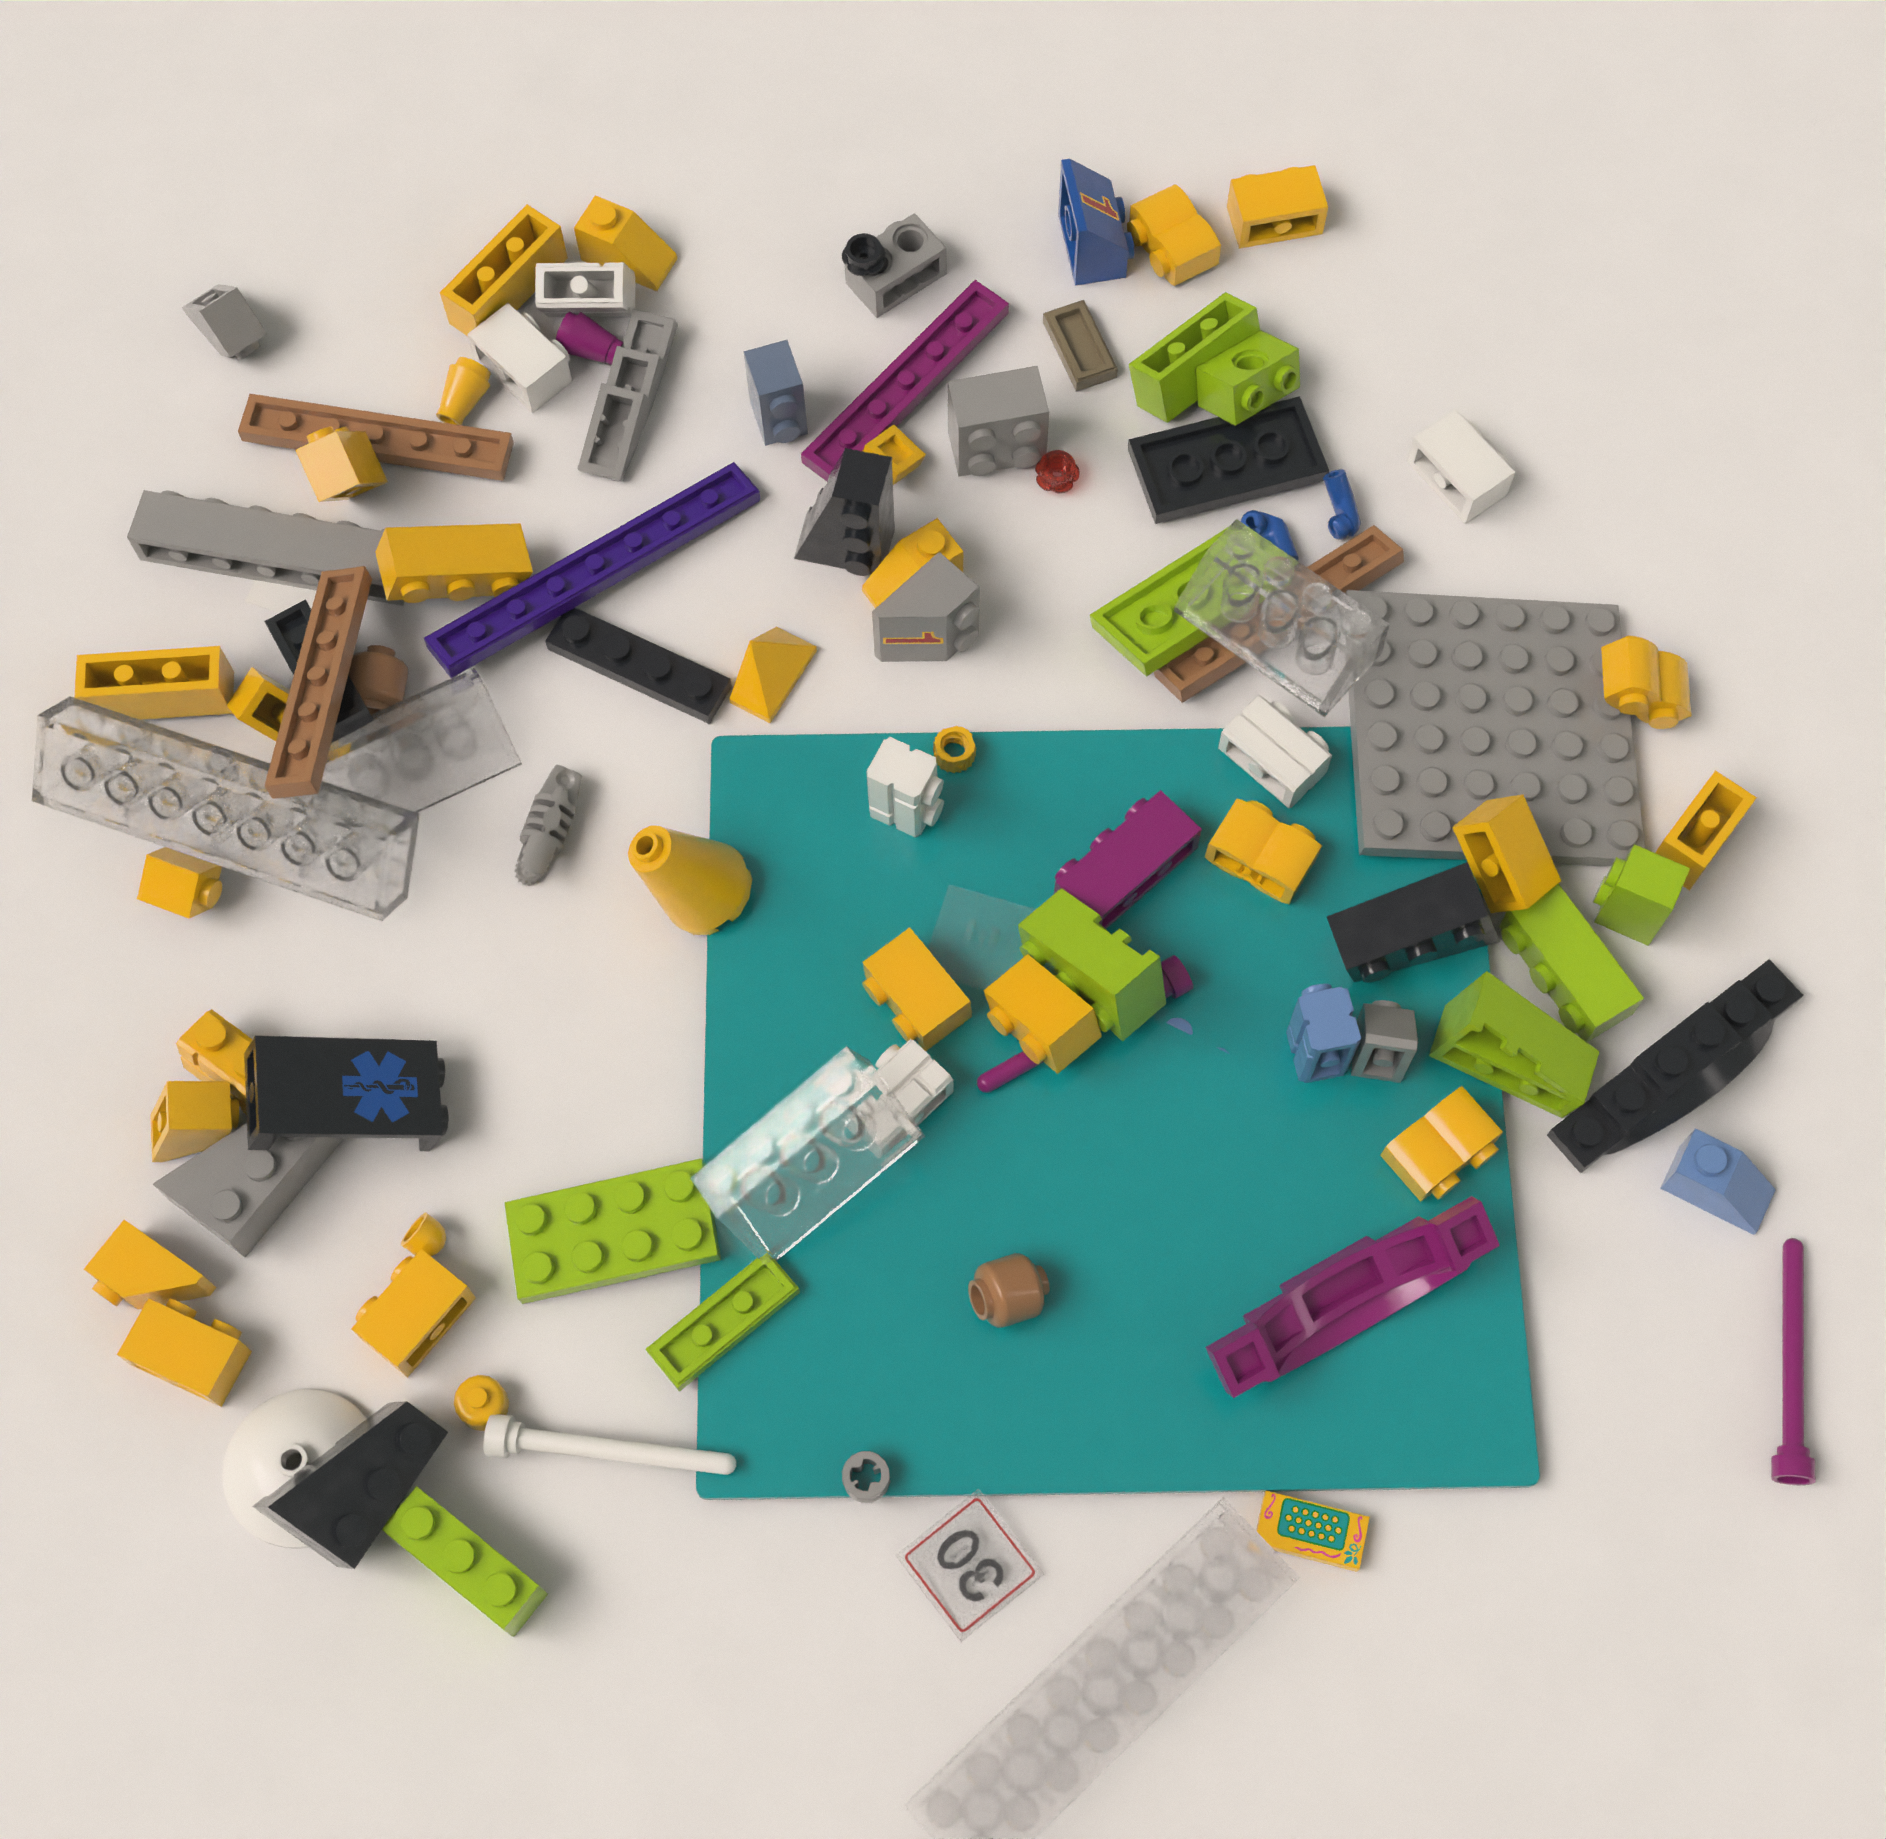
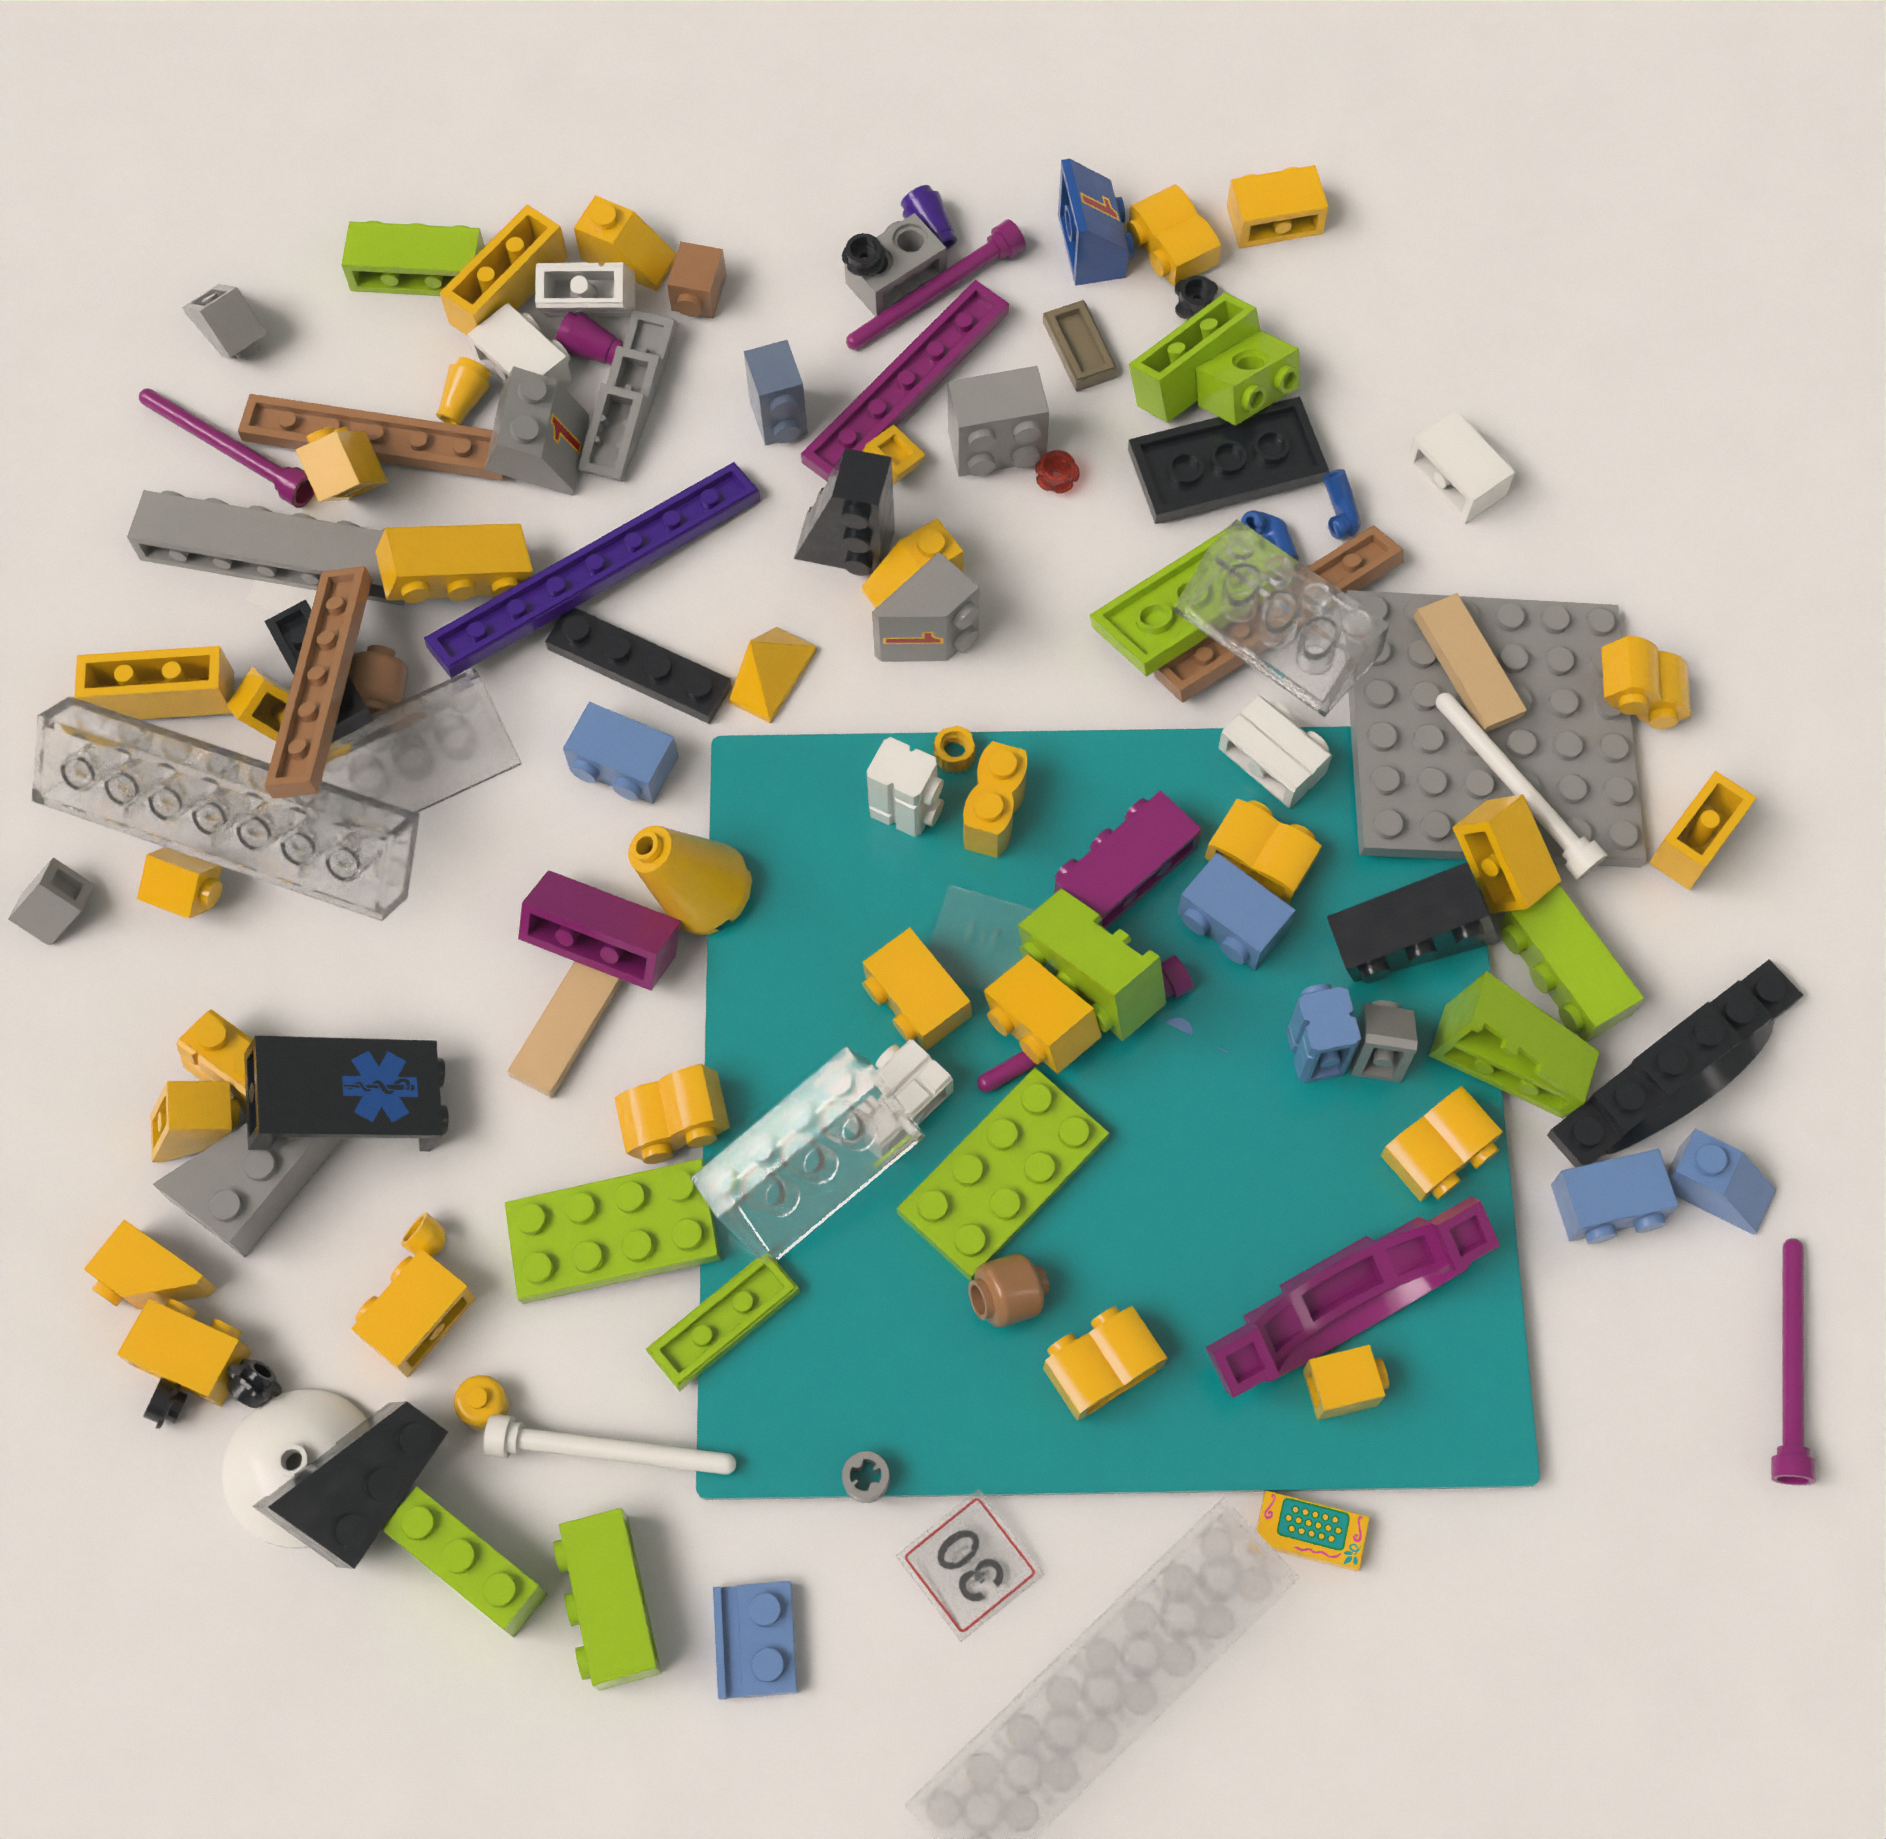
light grey hinge [514,764,582,886] -> none
lime brick [1593,844,1690,946] -> none
none -> light grey panel [8,857,94,945]
none -> magenta piece [139,388,314,508]
none -> black plate [143,1378,188,1429]
none -> black plate [226,1358,282,1408]
none -> lime brick [341,220,485,296]
none -> light grey slope [485,366,589,496]
none -> tan tile [507,961,624,1098]
none -> magenta brick [518,870,681,991]
none -> lime brick [553,1508,662,1691]
none -> medium blue brick [563,701,679,804]
none -> yellow brick [614,1064,730,1164]
none -> medium nougat brick [667,241,727,318]
none -> medium blue plate [713,1581,798,1700]
none -> magenta piece [846,219,1026,350]
none -> lime plate [897,1068,1109,1281]
none -> dark purple cone [901,185,957,250]
none -> yellow brick [963,741,1027,858]
none -> yellow brick [1043,1306,1167,1421]
none -> black plate [1174,275,1218,319]
none -> medium blue brick [1177,853,1296,970]
none -> yellow brick [1303,1345,1389,1421]
none -> tan tile [1413,593,1527,733]
none -> white piece [1436,693,1608,881]
none -> medium blue brick [1551,1148,1679,1244]

